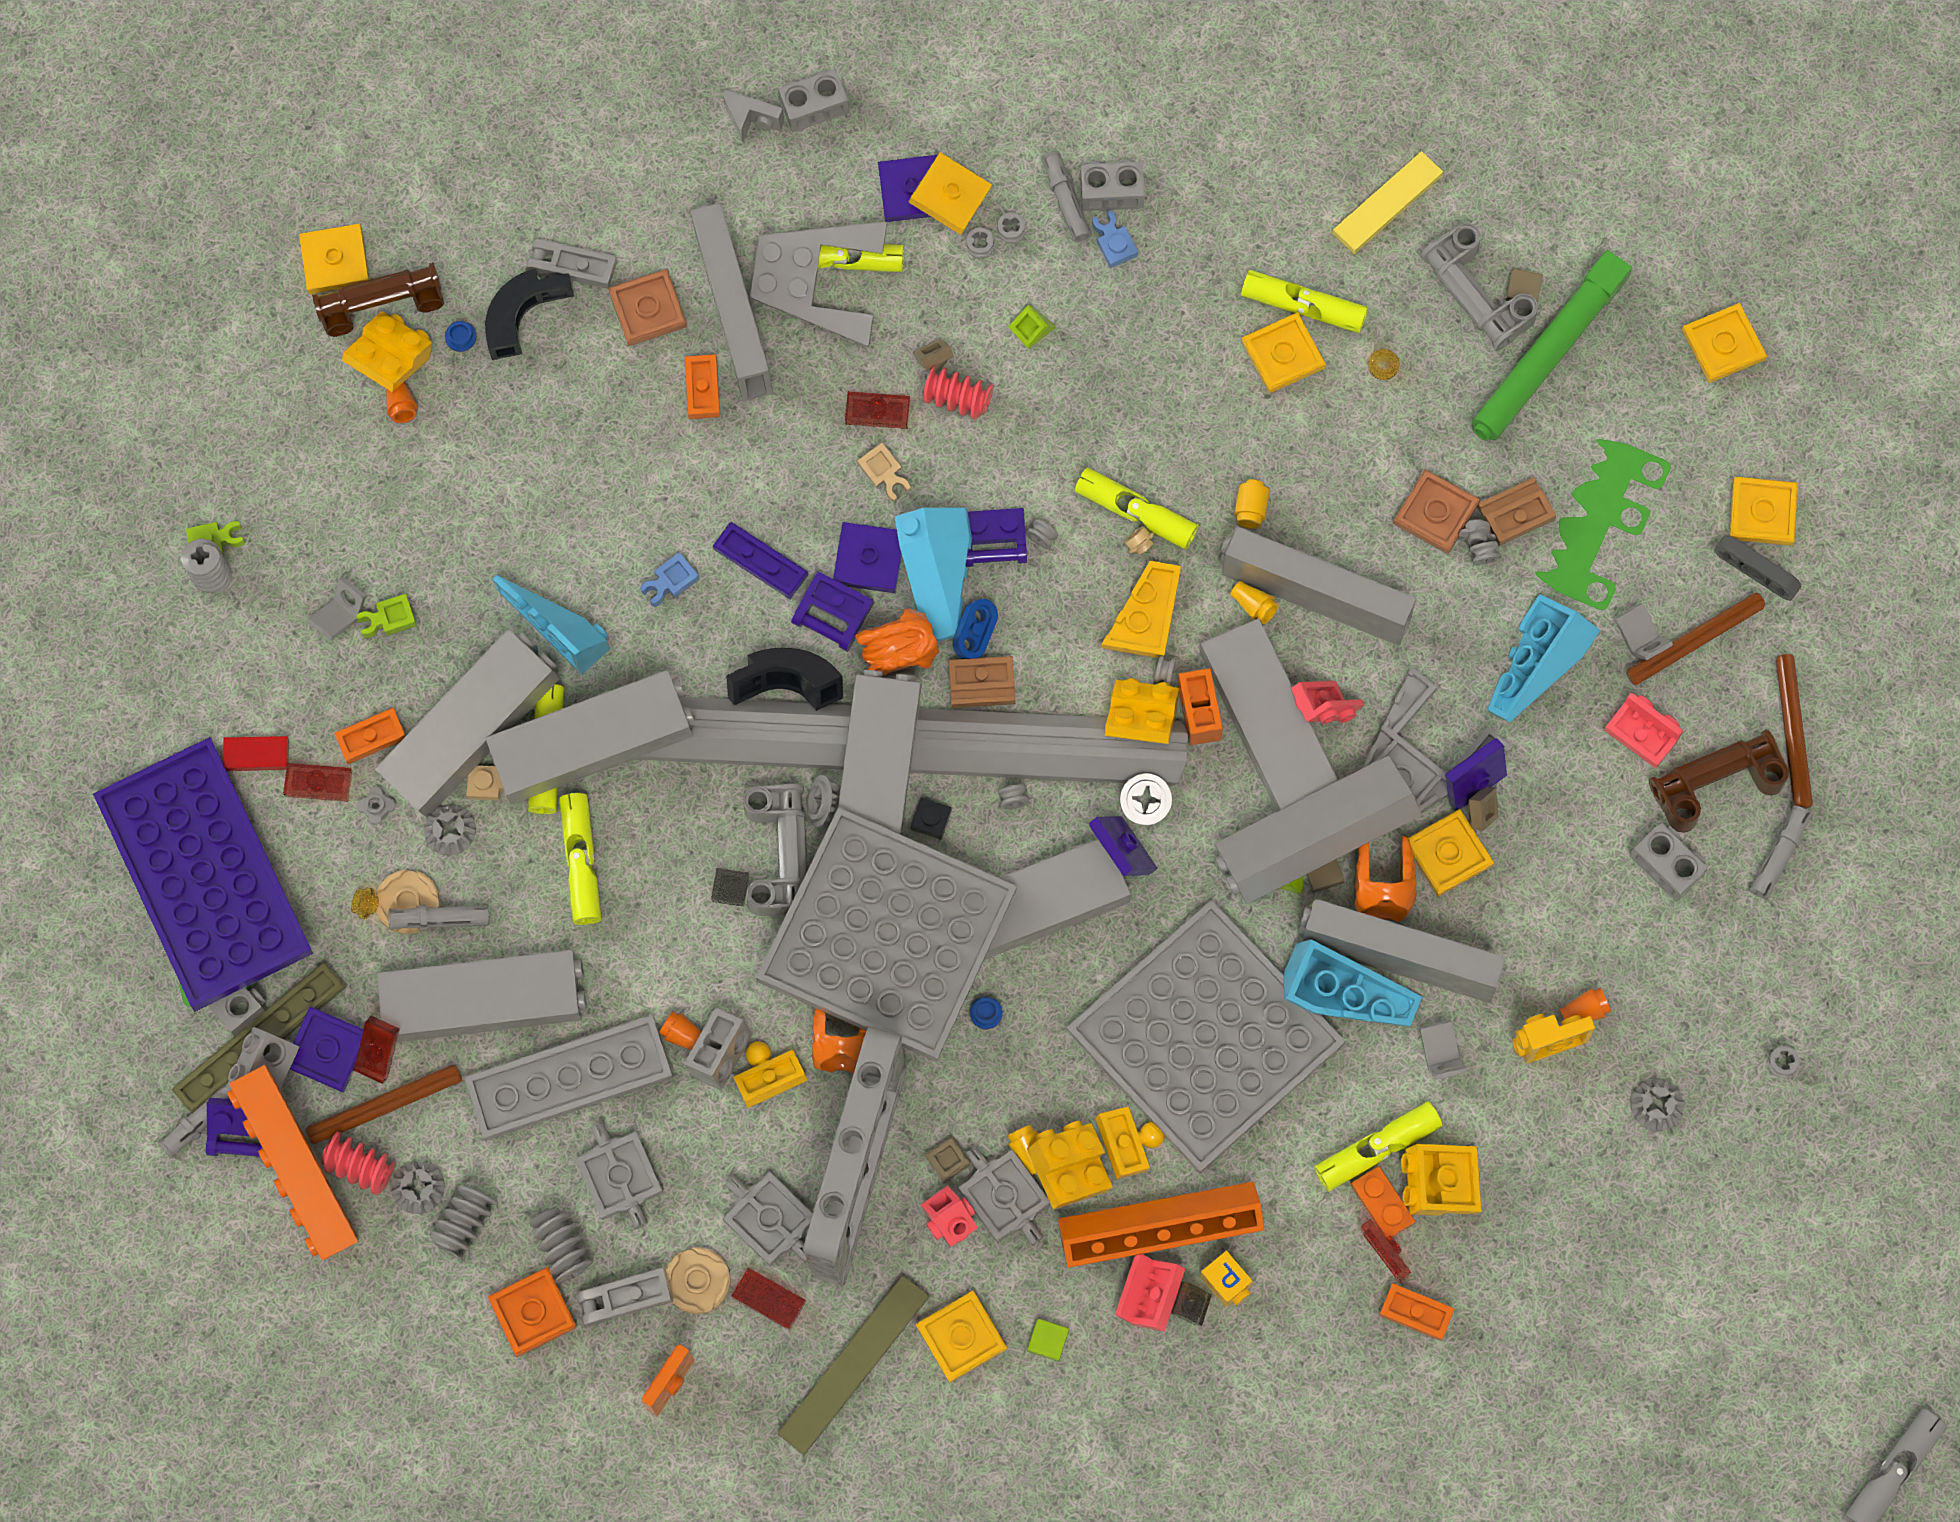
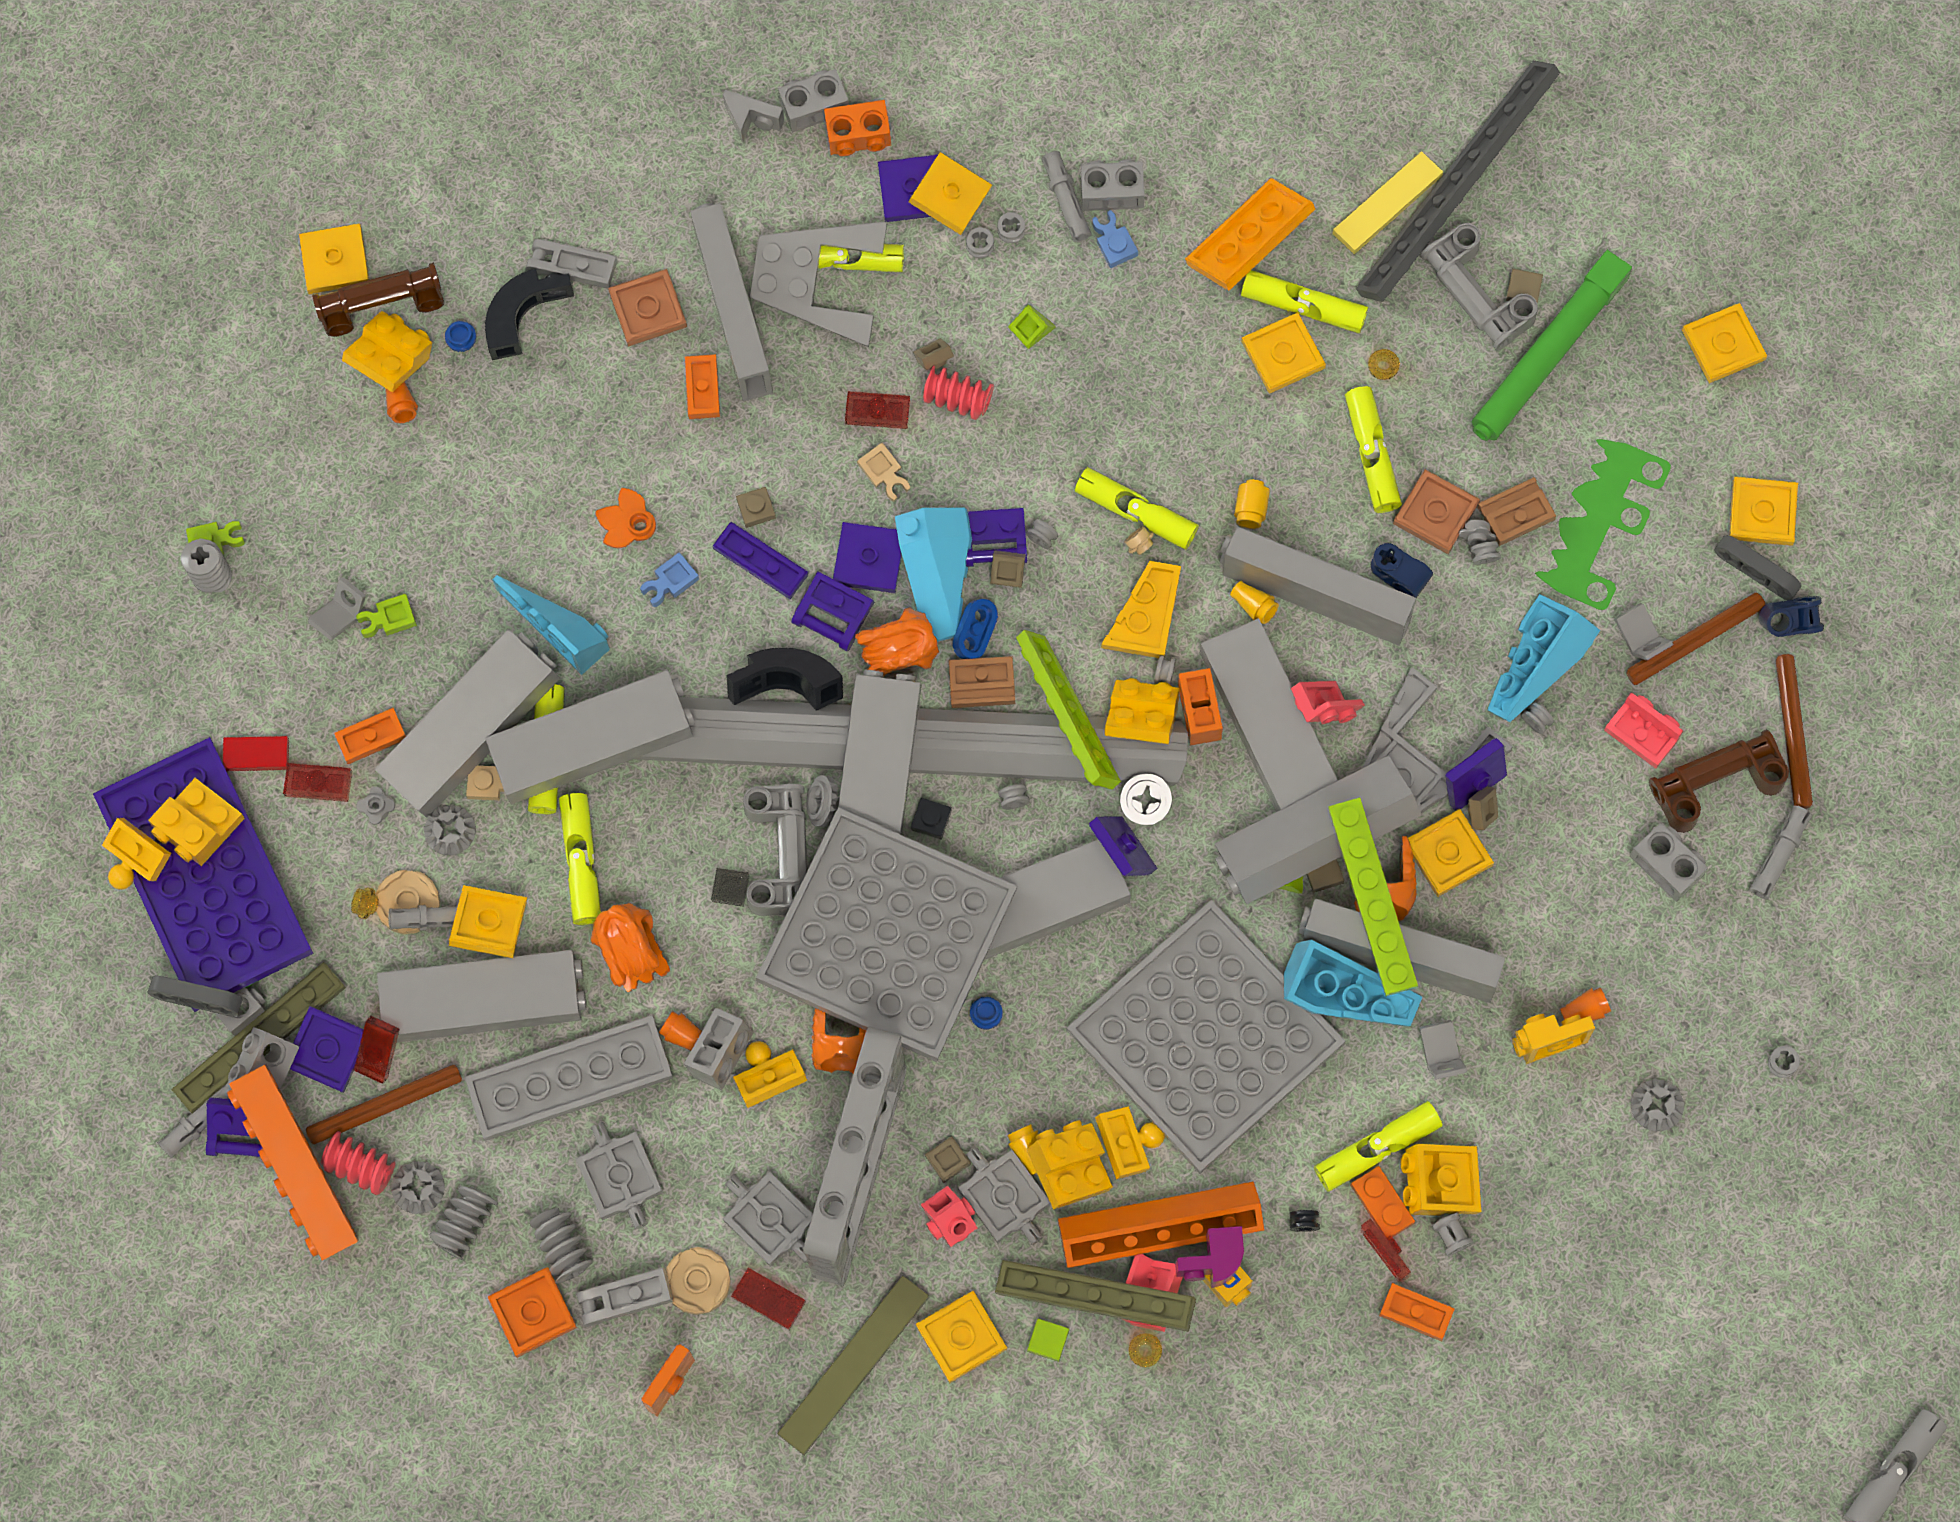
clear smoke plate [1171,1282,1212,1326] -> none
none -> yellow plate [102,818,171,890]
none -> dark grey beam [147,975,243,1017]
none -> yellow plate [148,778,245,866]
none -> yellow plate [449,885,527,958]
none -> orange piece [590,903,670,992]
none -> orange plate [595,488,656,548]
none -> dark tan plate [736,487,776,528]
none -> orange brick [824,100,891,156]
none -> dark tan tile [990,550,1026,588]
none -> olive tile [995,1260,1196,1332]
none -> lime plate [1016,630,1121,790]
none -> clear yellow plate [1129,1333,1162,1368]
none -> magenta brick [1175,1226,1244,1288]
none -> light orange tile [1185,178,1315,291]
none -> black bush [1290,1210,1320,1232]
none -> lime plate [1328,797,1418,997]
none -> neon yellow piece [1345,386,1402,513]
none -> dark grey plate [1356,60,1560,302]
none -> dark blue piece [1371,543,1433,599]
none -> light grey bush [1432,1213,1474,1256]
none -> light grey bush [1521,703,1554,734]
none -> dark blue piece [1759,596,1824,637]

